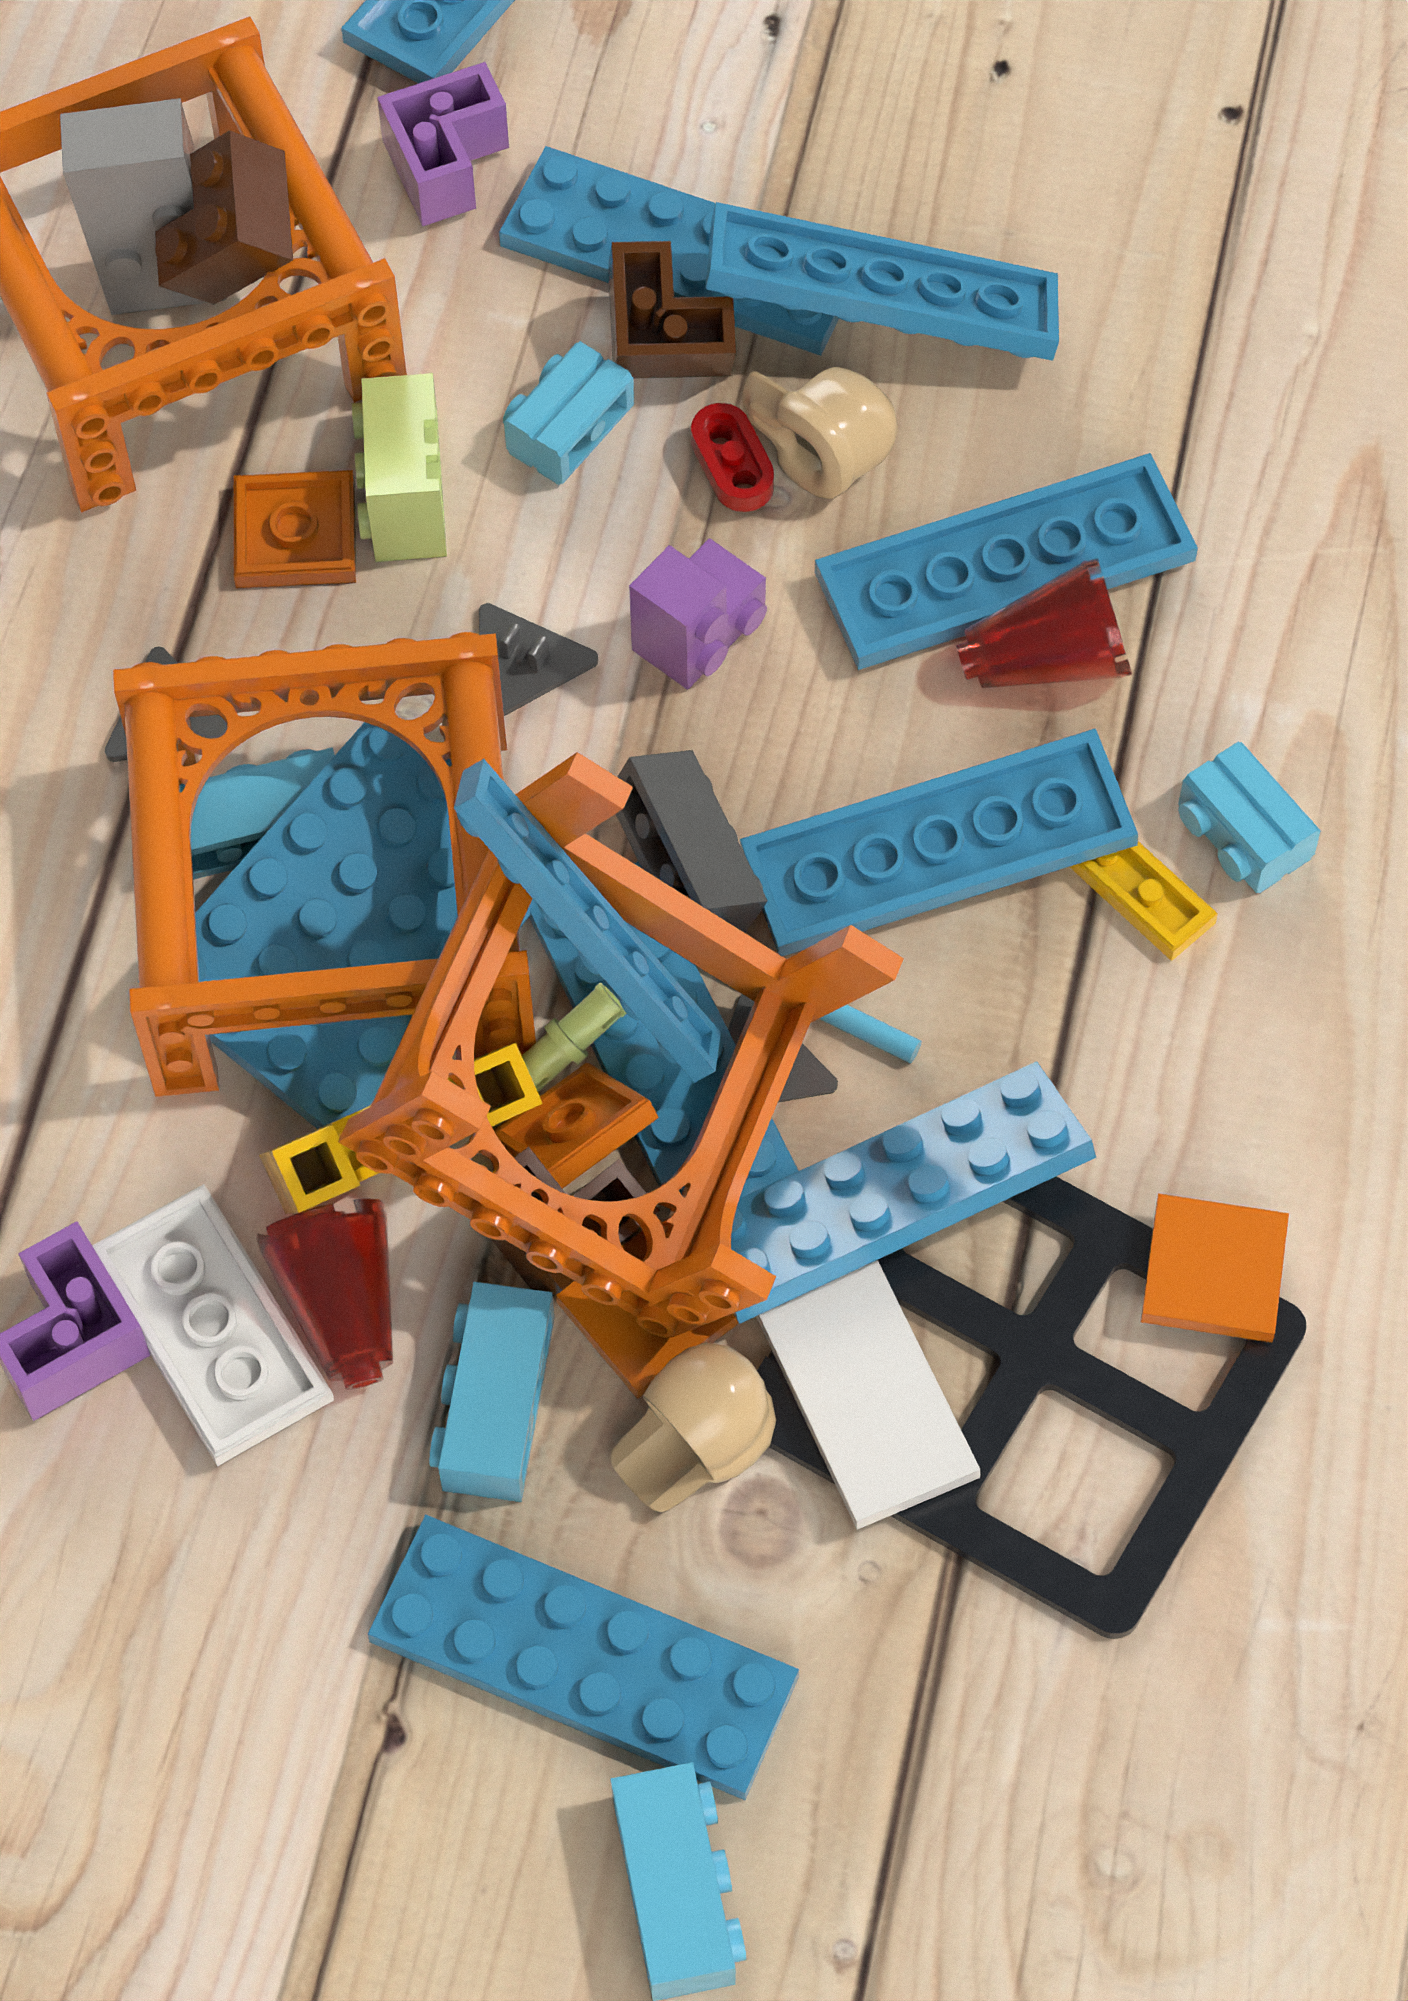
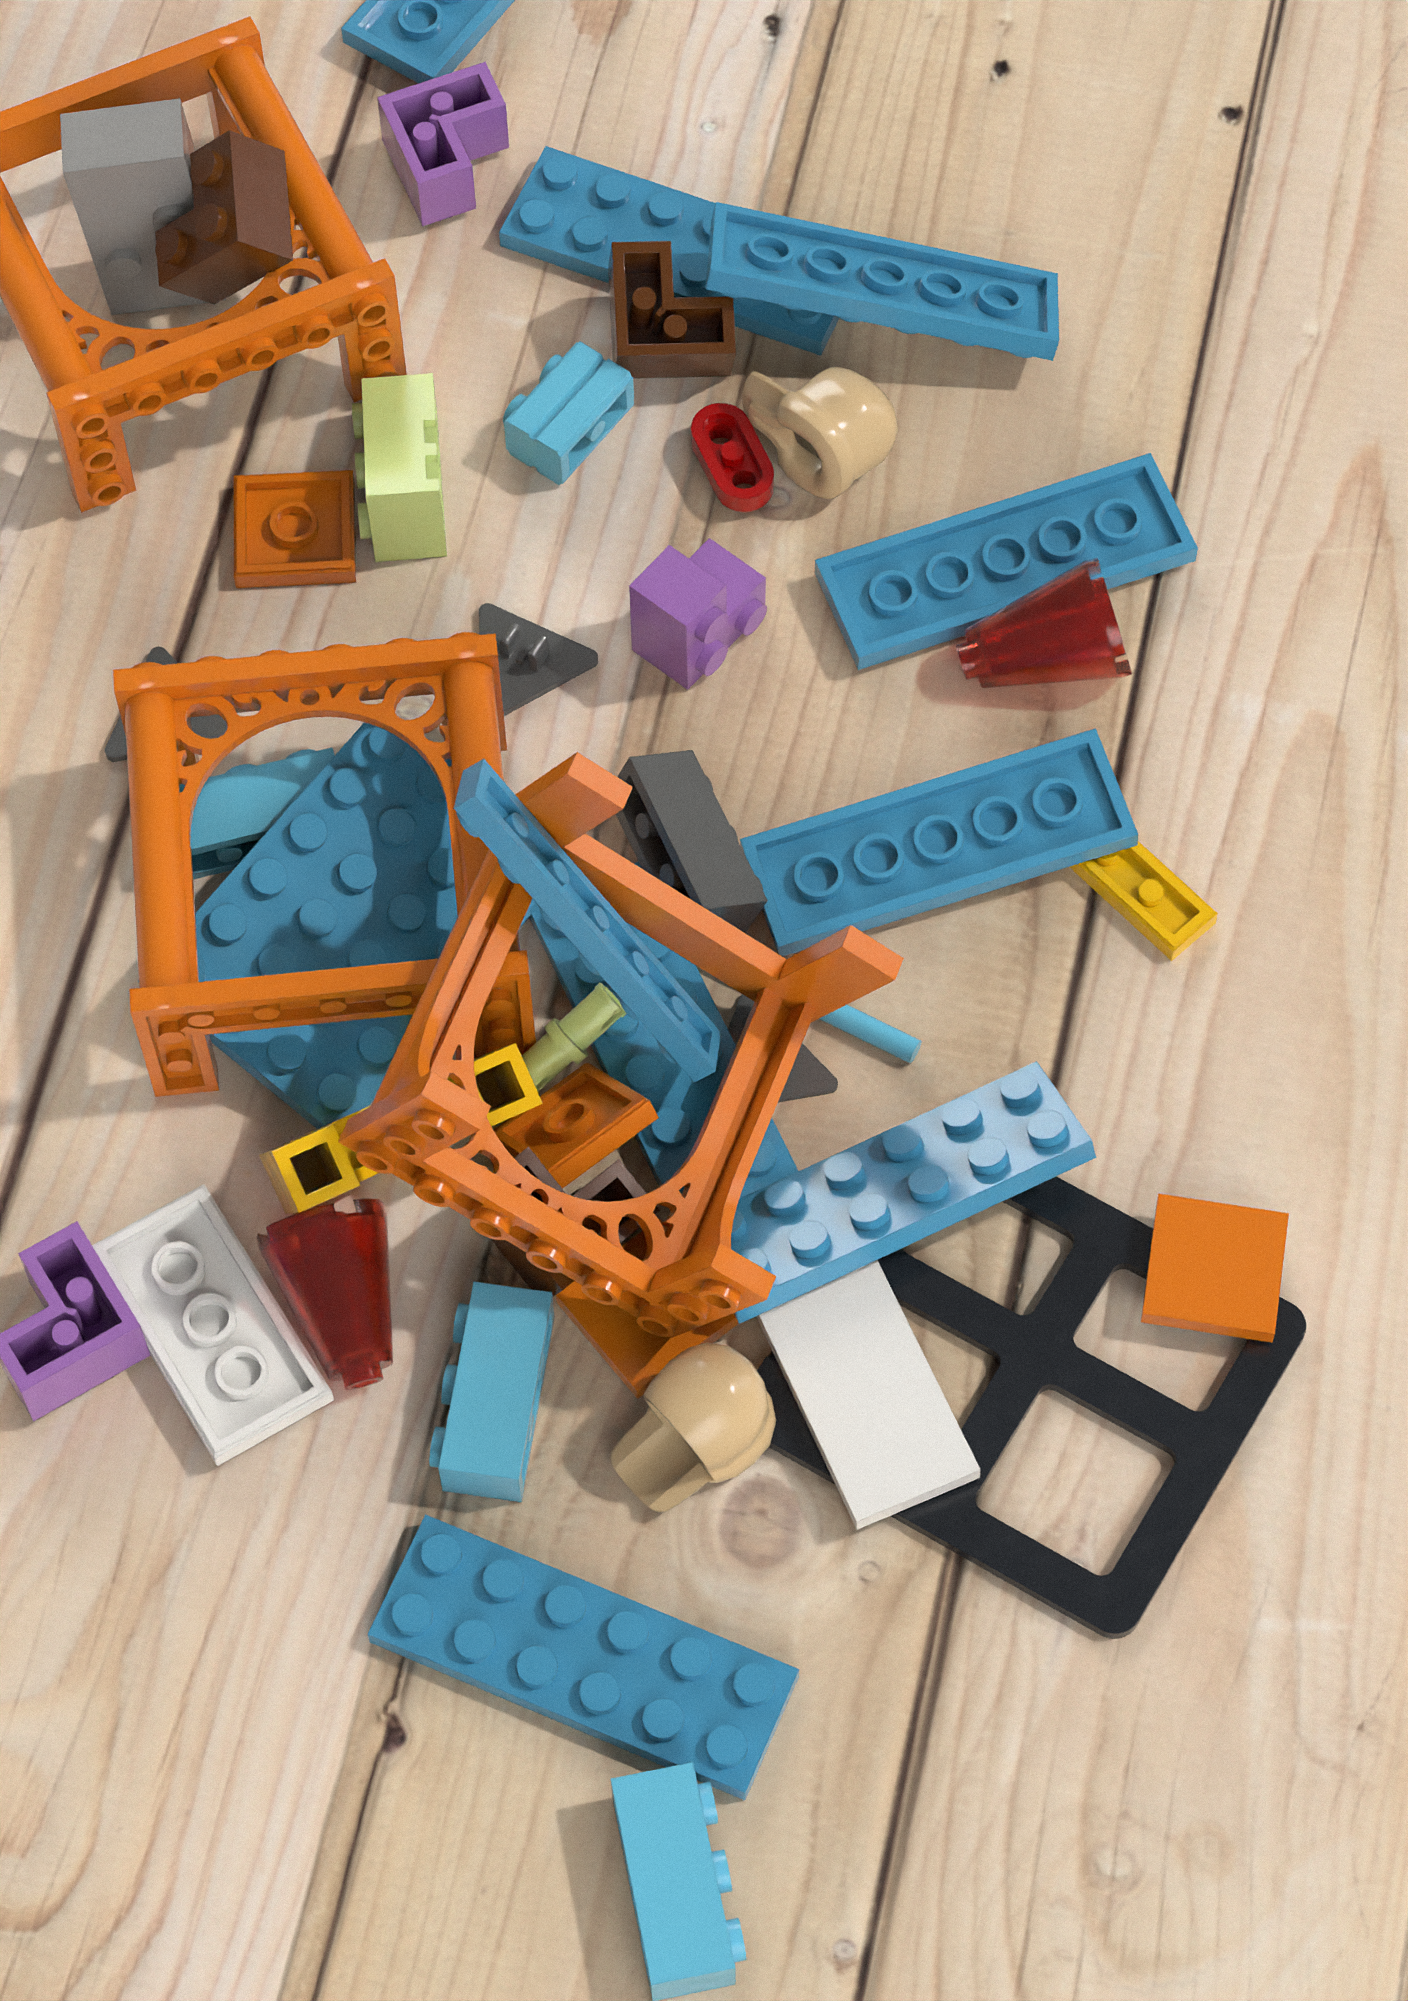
medium azure brick [1178,741,1321,894] -> none

